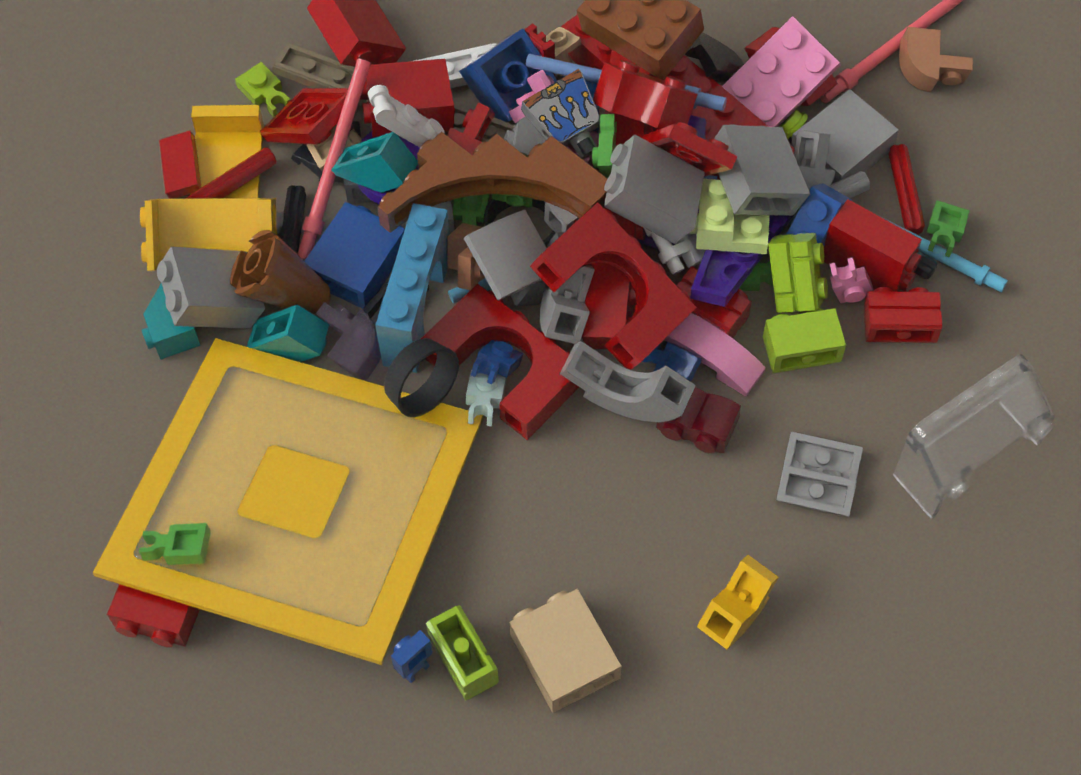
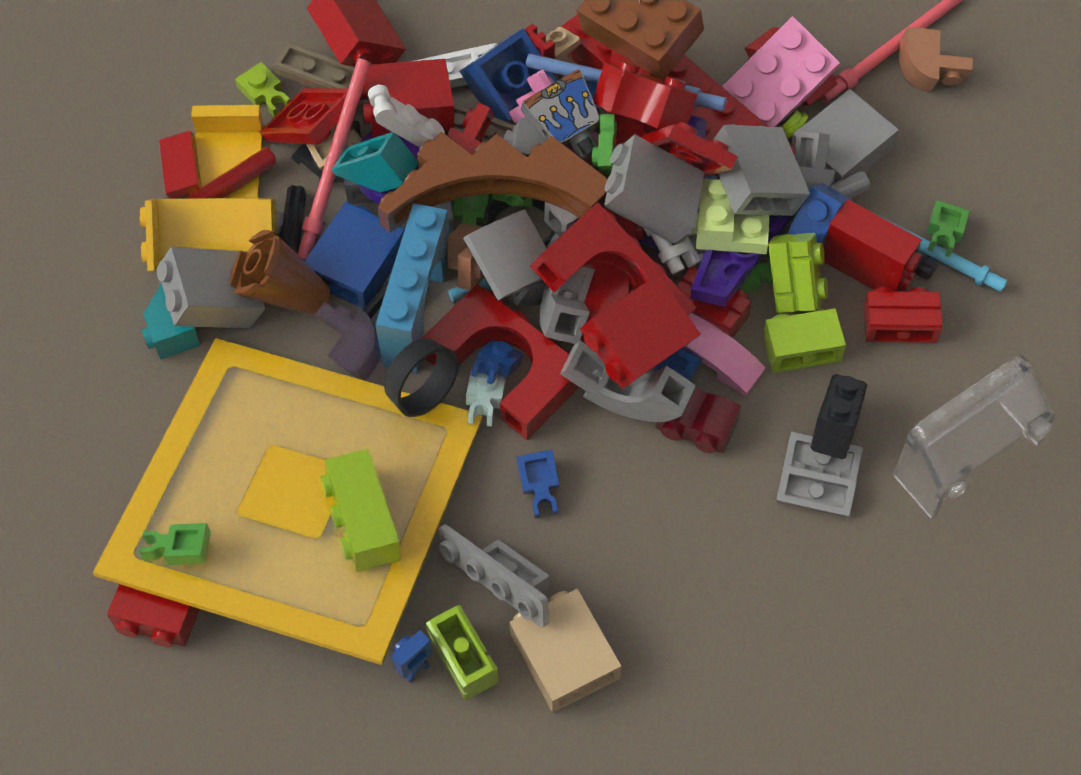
teal slope [247,305,330,362] -> none
black slope [685,33,744,81] -> none
yellow brick [697,555,779,650] -> none
bright pink plate [830,257,874,303] -> none
red axle [888,144,925,235] -> none
none -> lime brick [320,448,401,573]
none -> light grey bracket [439,524,550,628]
none -> blue plate [516,450,560,518]
none -> red brick [580,274,701,389]
none -> black brick [810,374,867,459]

